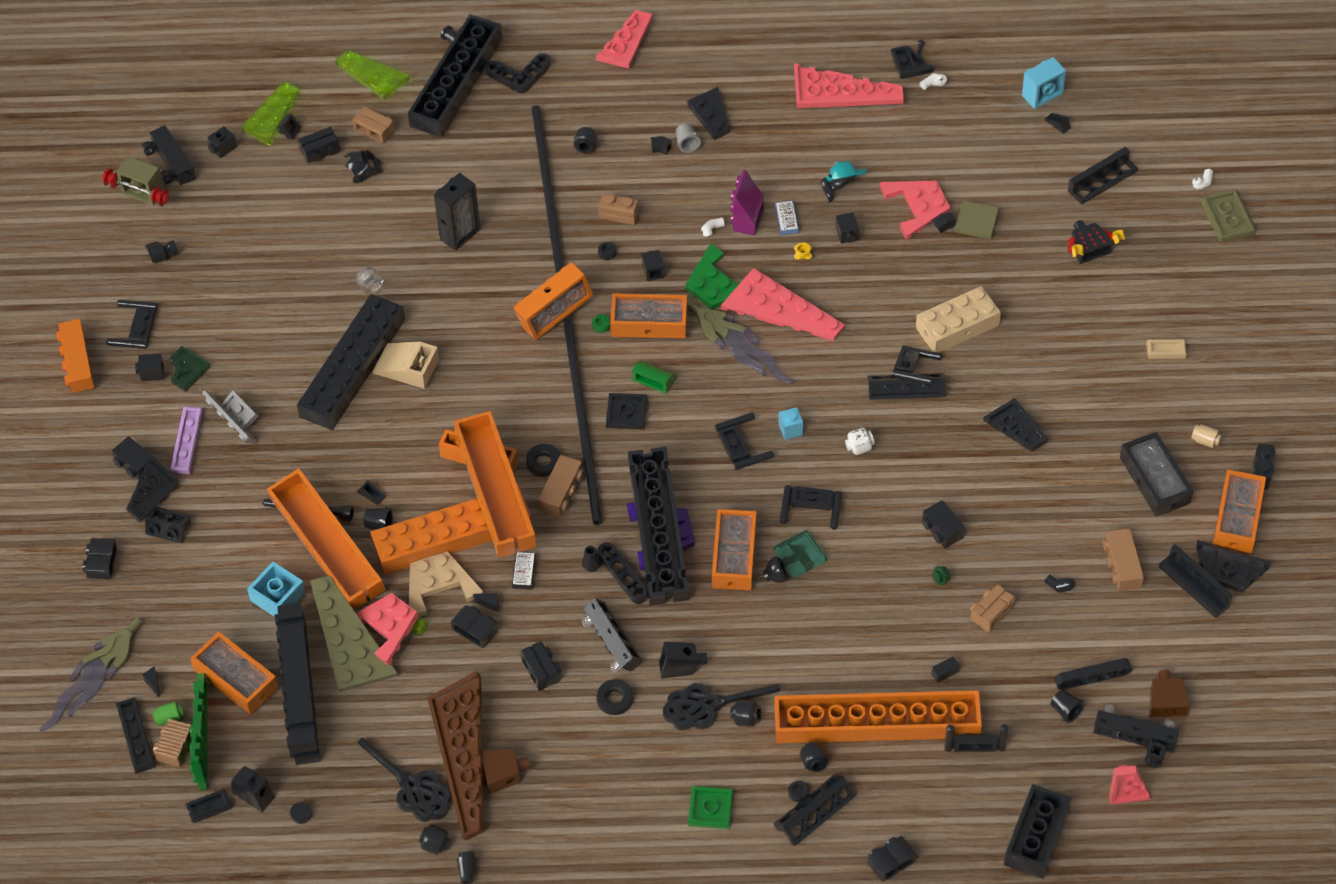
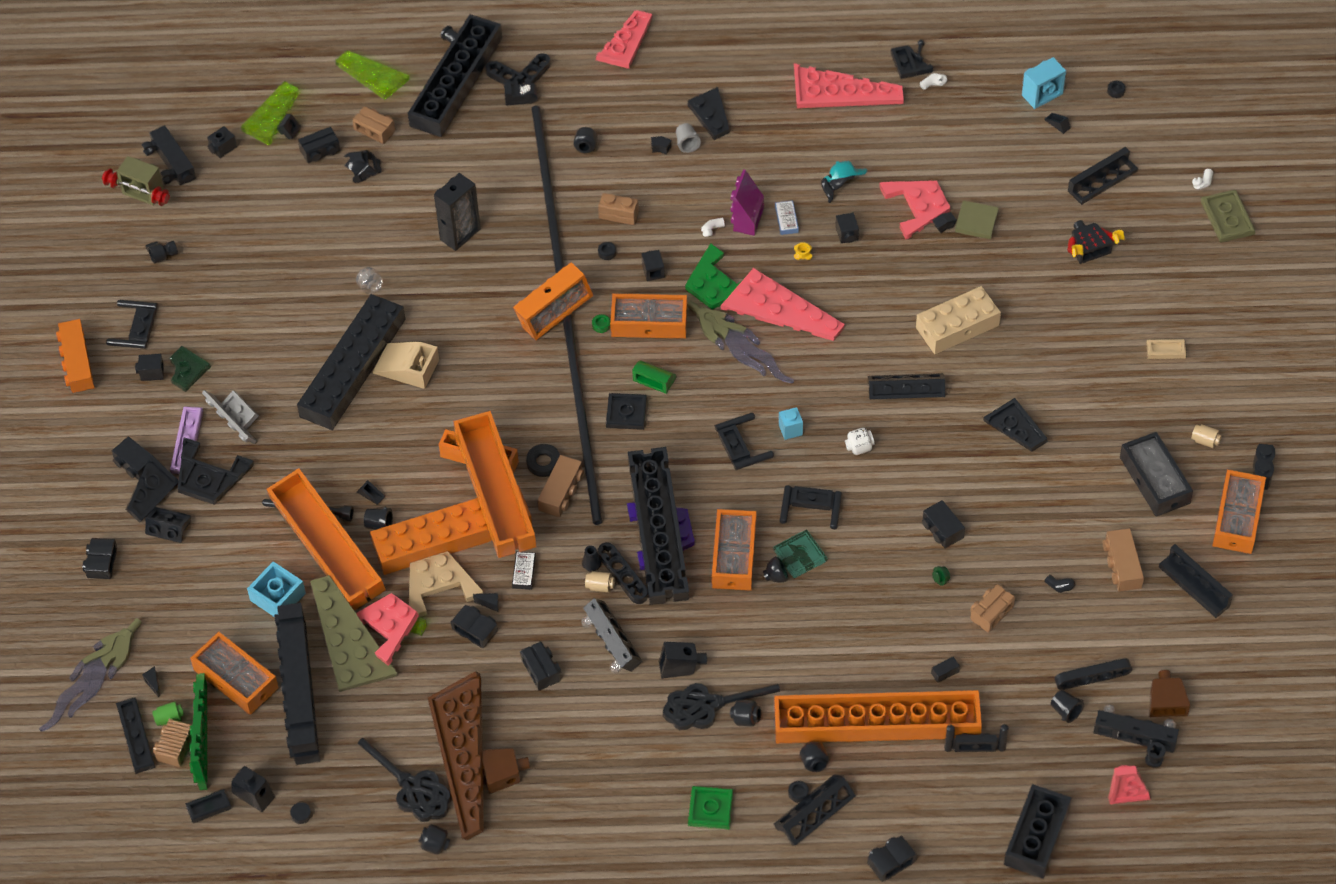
black cone [456,851,477,884] -> none
black tyre [596,679,633,715] -> none
black plate [892,345,943,385] -> none
black wing [1196,540,1271,593] -> none
none -> black wing [178,437,254,505]
none -> black leg [504,82,538,106]
none -> tan brick [585,571,615,593]
none -> black tile [1107,81,1126,98]

